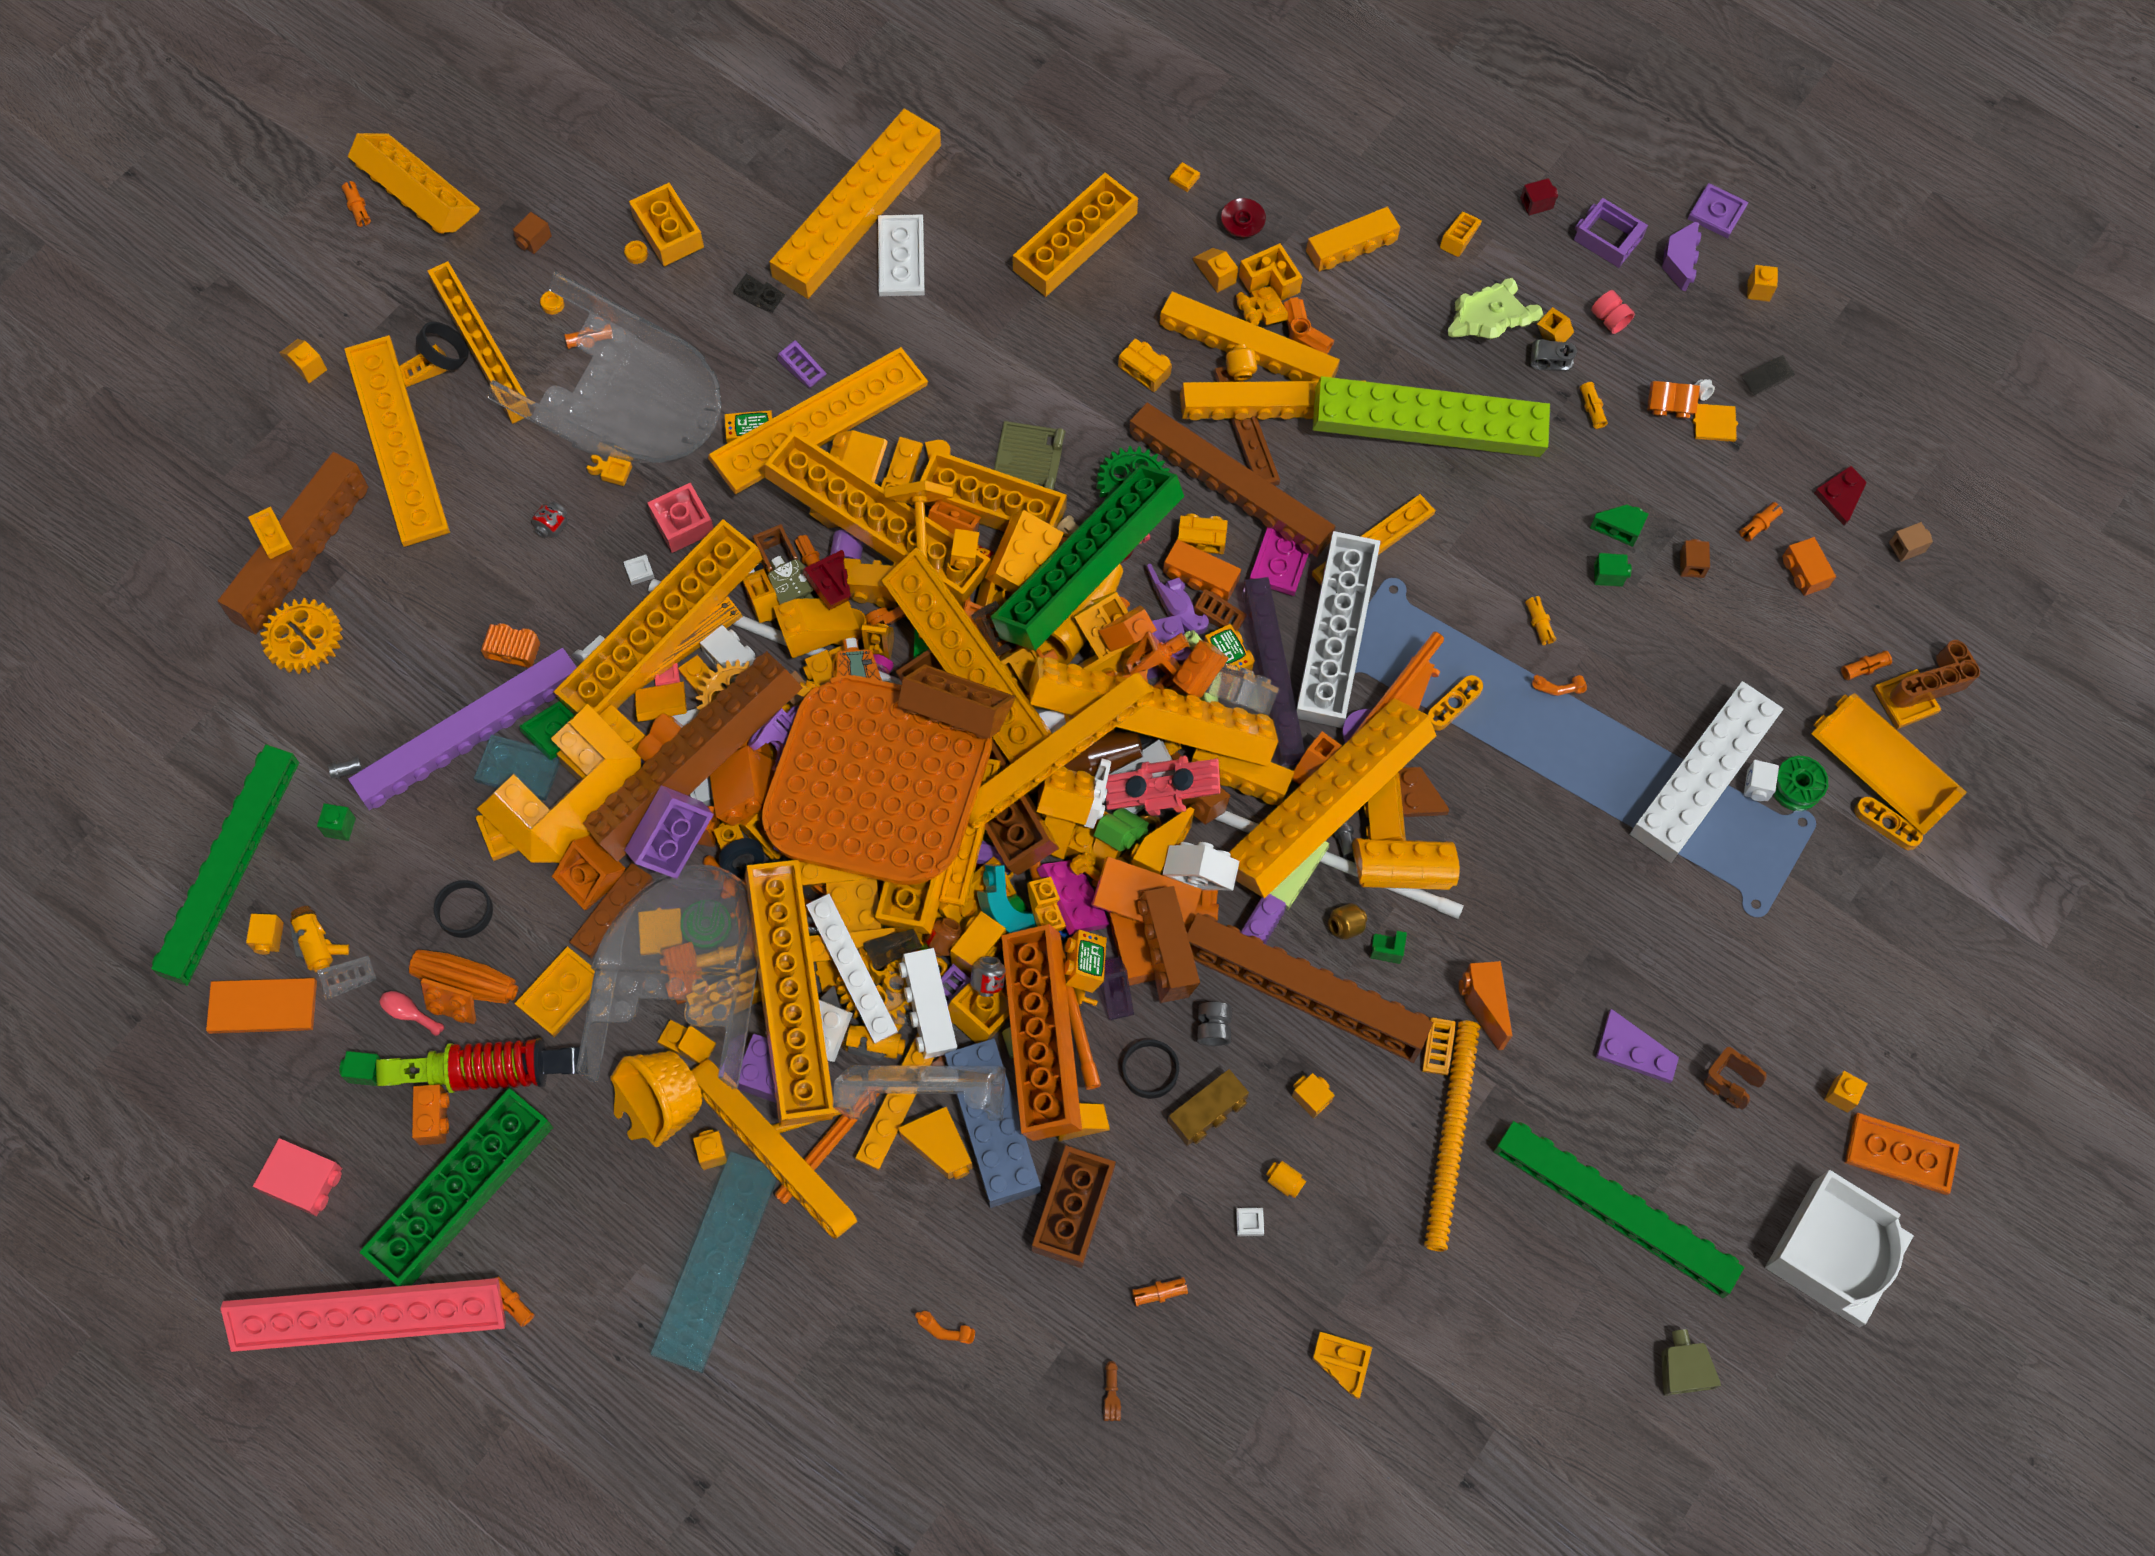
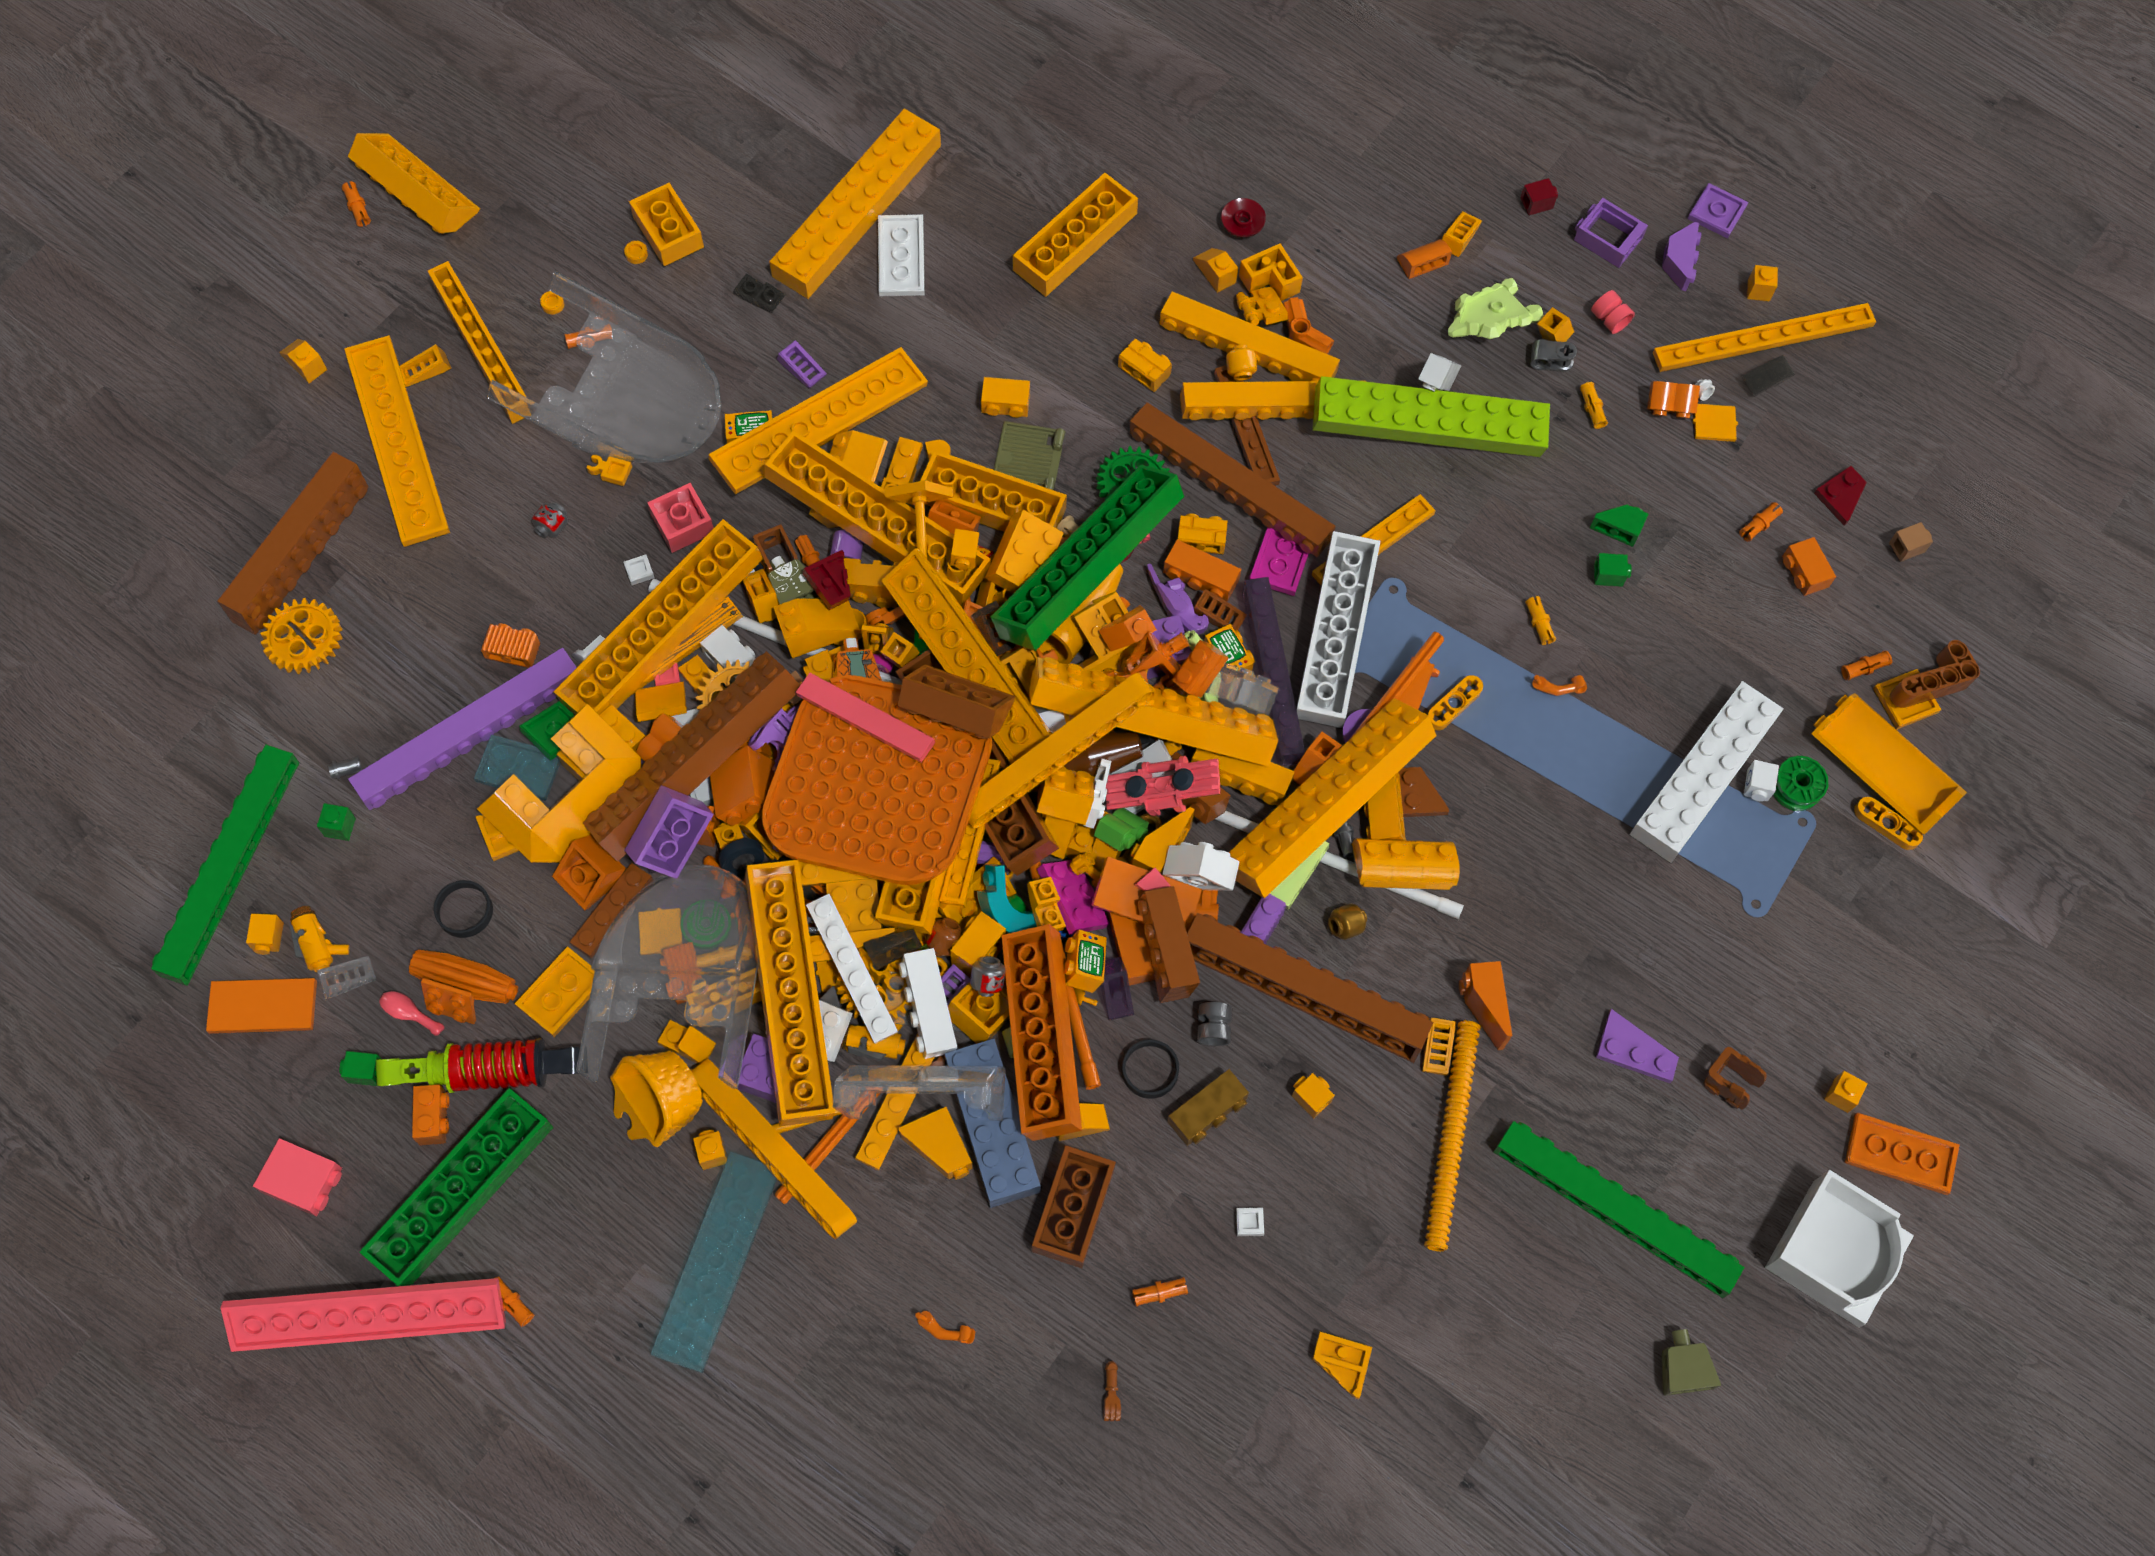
light orange plate [248,506,293,559] -> none
black tyre [416,322,469,370] -> none
dark orange brick [513,212,552,254] -> none
light orange tile [1169,162,1200,192] -> none
light orange brick [1266,1161,1307,1198] -> none
light orange brick [1306,206,1400,272] -> none
green panel [1370,931,1407,964] -> none
dark orange brick [1680,539,1710,578] -> none
none -> coral tile [796,673,935,763]
none -> light orange brick [880,632,920,668]
none -> light orange brick [981,377,1030,418]
none -> coral tile [1134,868,1170,891]
none -> orange brick [1397,239,1452,279]
none -> white brick [1419,353,1461,392]
none -> light orange plate [1653,303,1876,372]

